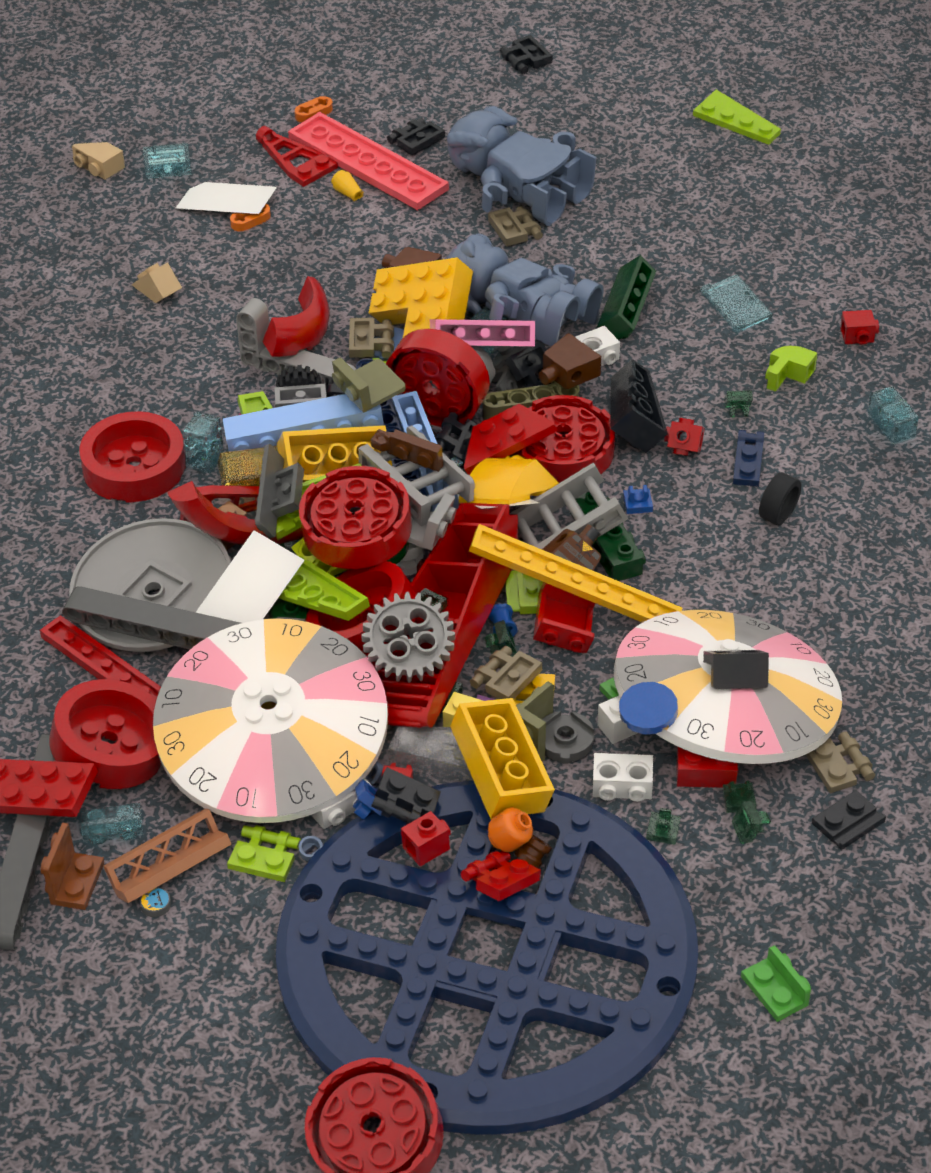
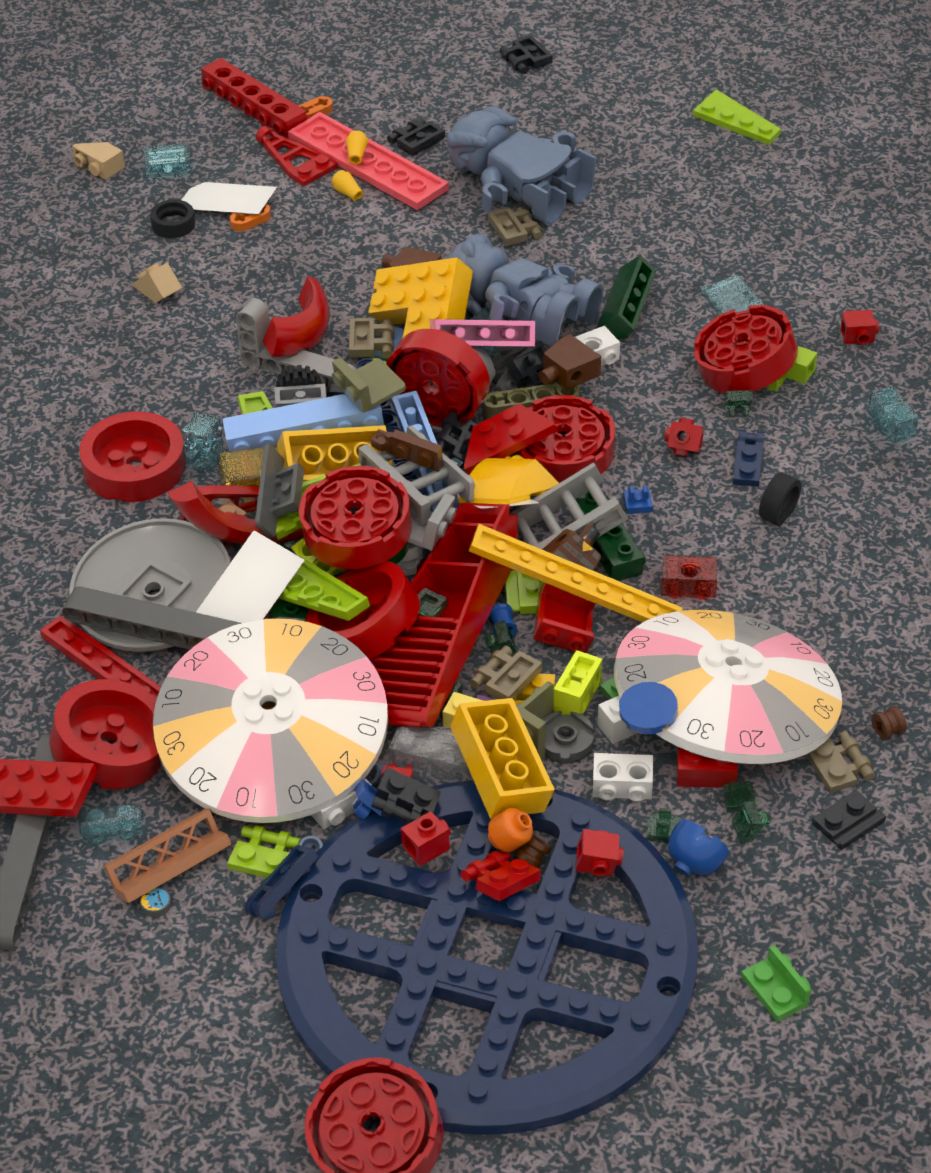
dark orange bracket [41,822,105,910] -> none
light grey gear [362,592,455,683] -> none
black wedge [610,359,668,453] -> none
black panel [703,650,769,689] -> none
none -> black tyre [150,199,196,238]
none -> red brick [201,58,307,138]
none -> dark blue plate [245,845,319,919]
none -> yellow cone [346,131,368,165]
none -> neon yellow brick [553,650,603,715]
none -> red brick [576,829,624,877]
none -> clear red brick [661,555,717,599]
none -> blue cylinder [668,819,730,876]
none -> red brick [693,305,798,394]
none -> reddish brown wheel [871,706,907,740]

